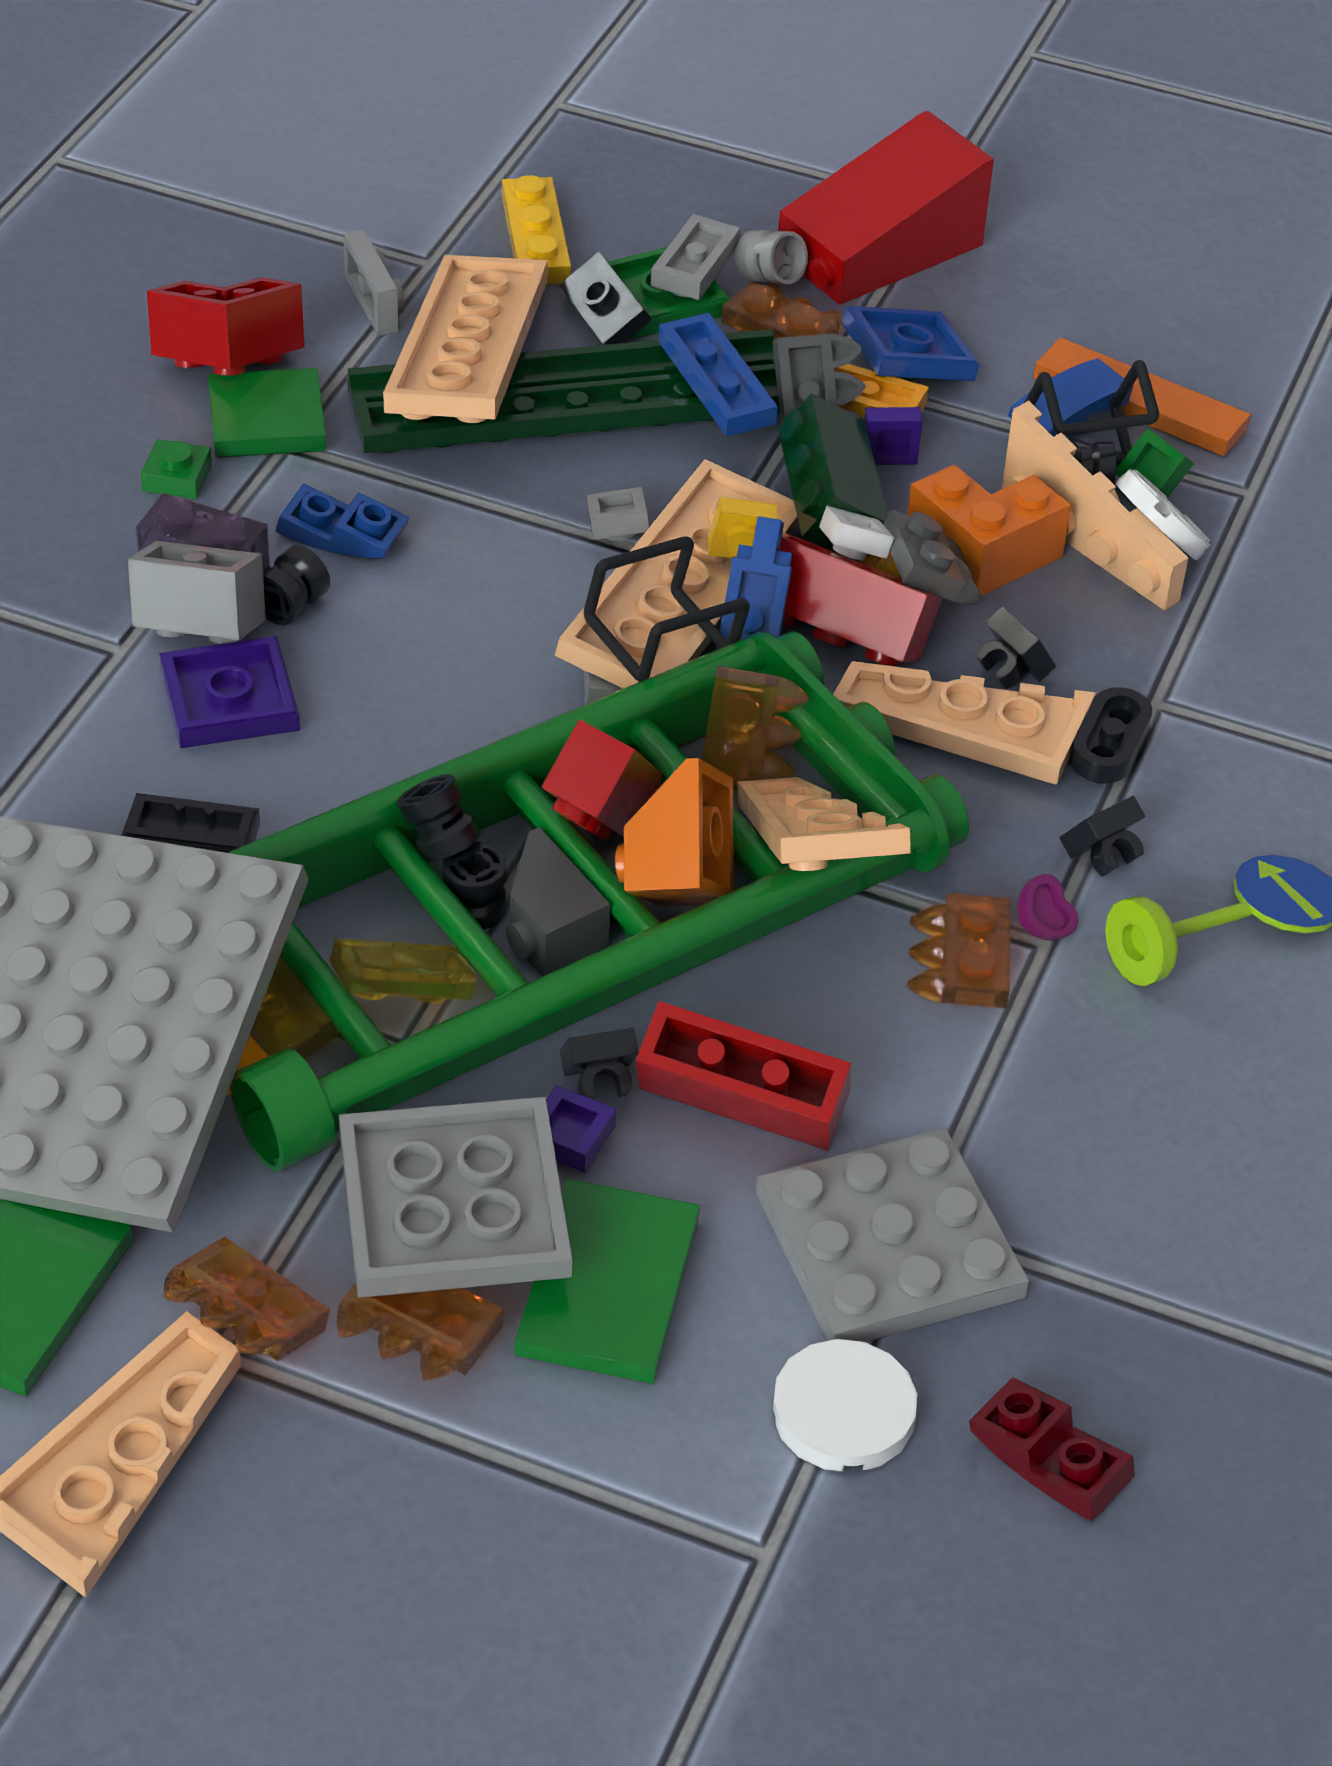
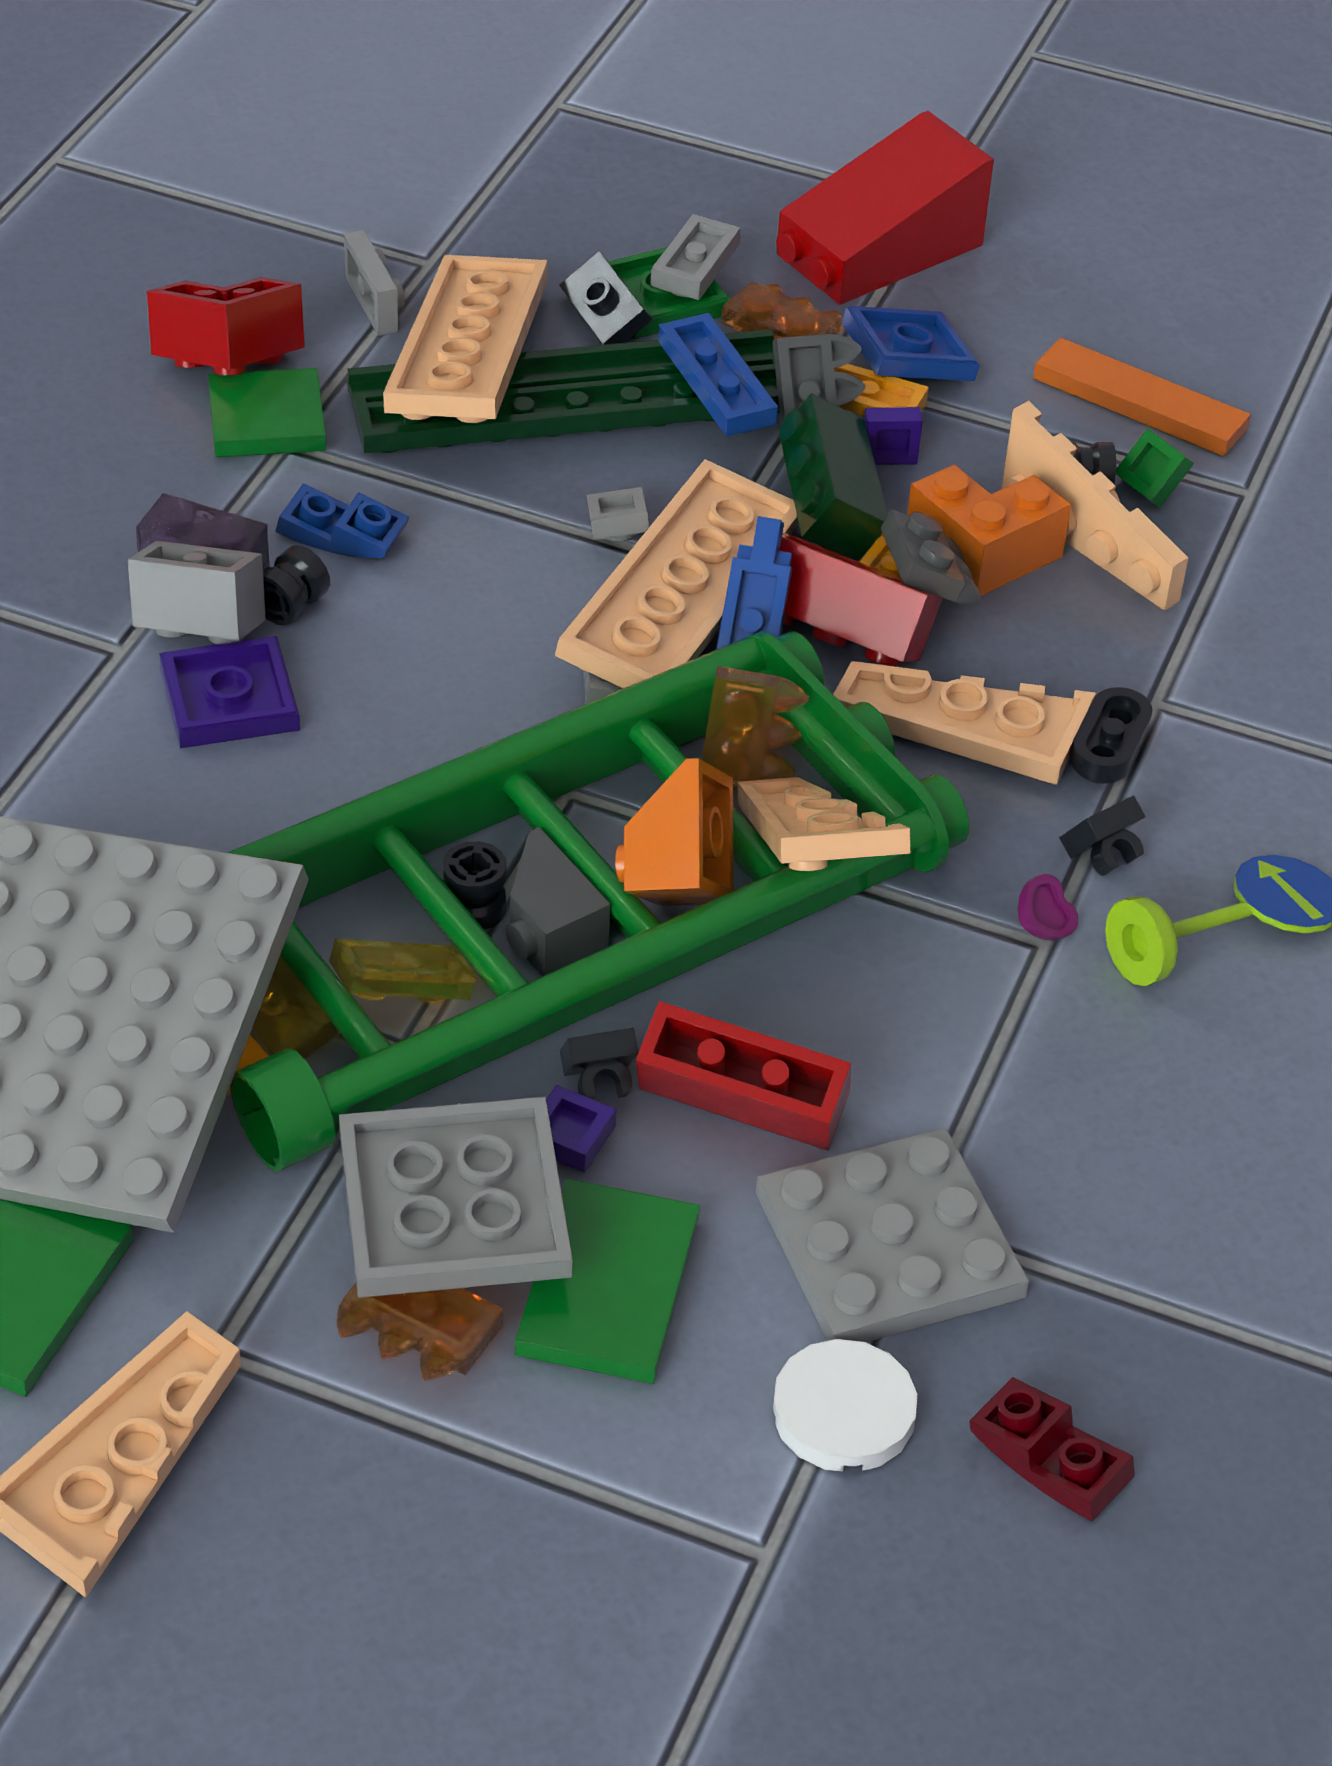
black plate [121,793,260,853] -> none
green plate [141,439,212,499] -> none
clear orange plate [163,1236,330,1361] -> none
black wheel [396,774,481,862] -> none
yellow plate [502,175,571,284] -> none
red brick [541,719,664,842] -> none
black piece [583,536,750,682] -> none
yellow plate [707,496,778,559] -> none
light grey wheel [735,229,808,284] -> none
white plate [819,506,894,560] -> none
clear orange plate [907,893,1010,1009] -> none
black tile [976,606,1056,689] -> none
blue slope [1008,358,1133,438] -> none
black piece [1024,360,1159,466] -> none
white tile [1115,469,1210,560] -> none

